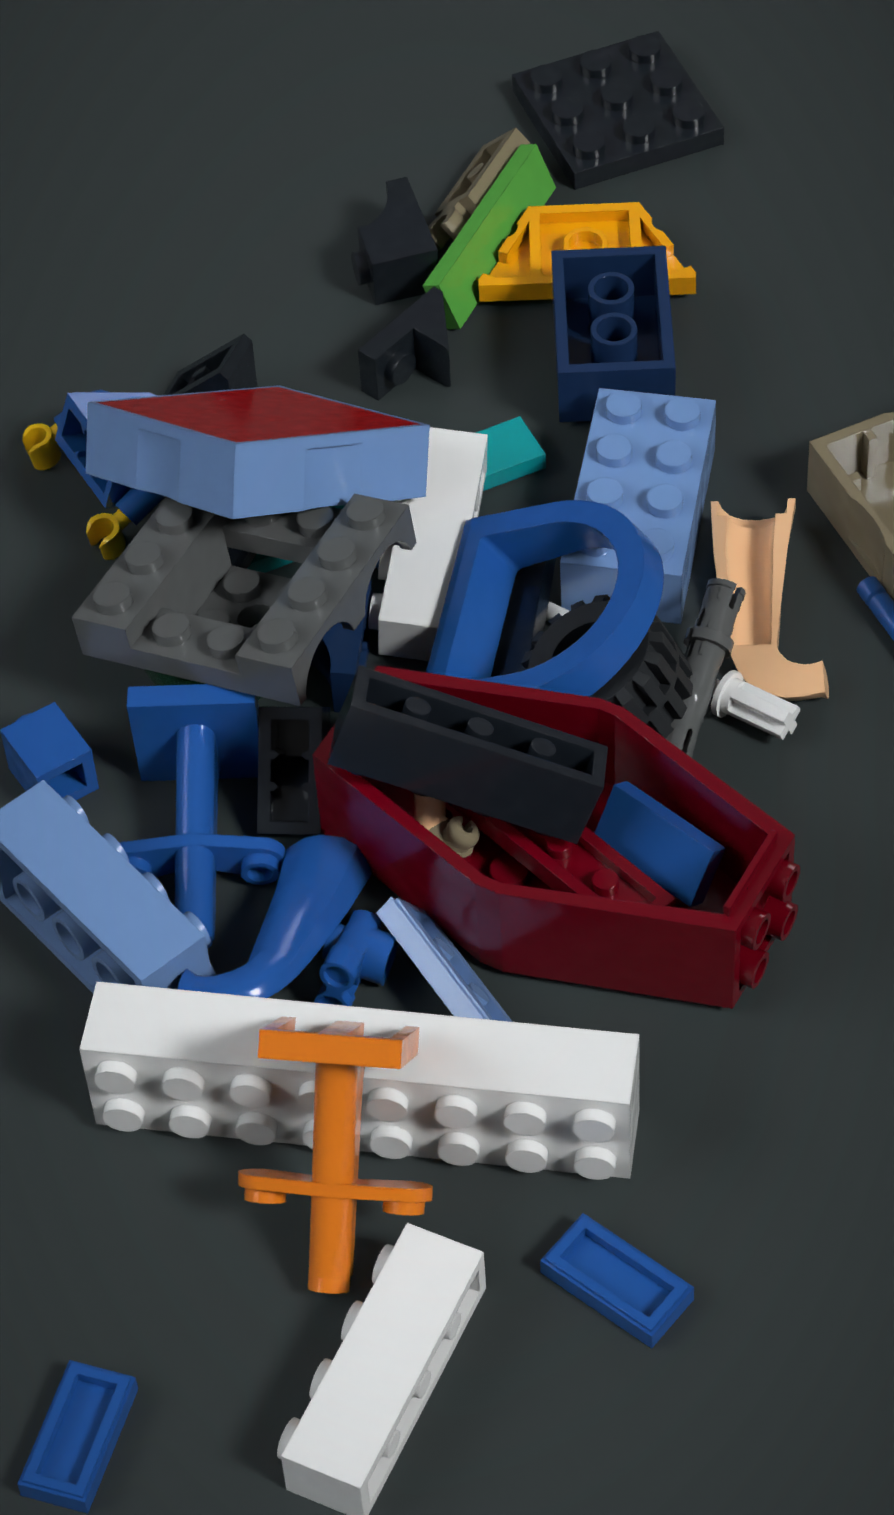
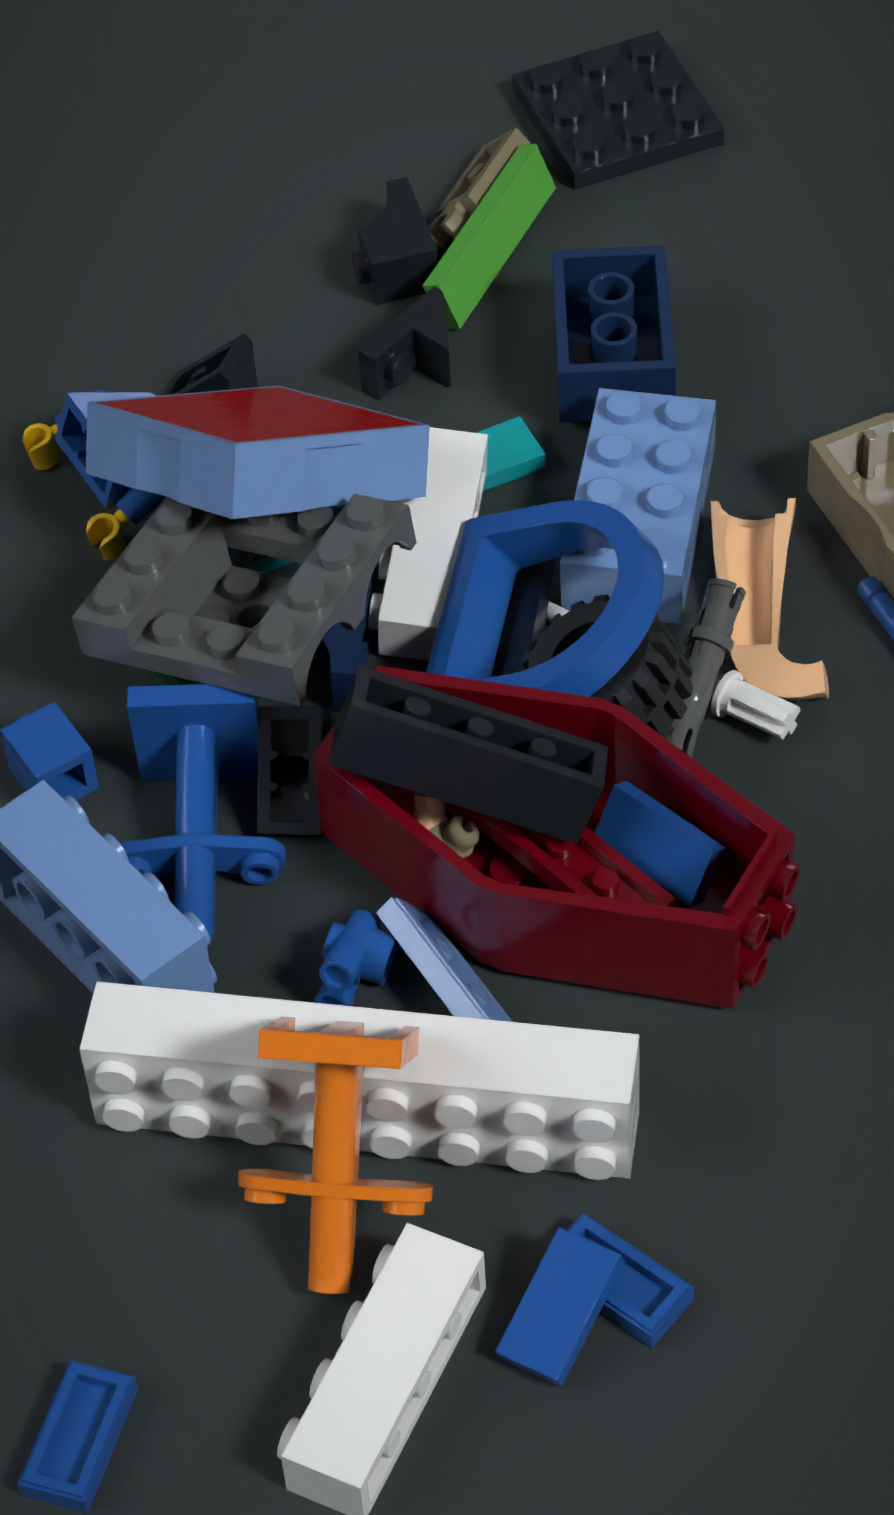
blue animal [178,835,372,998] -> none
light orange wing [478,202,696,302] -> none
none -> blue tile [495,1227,625,1388]

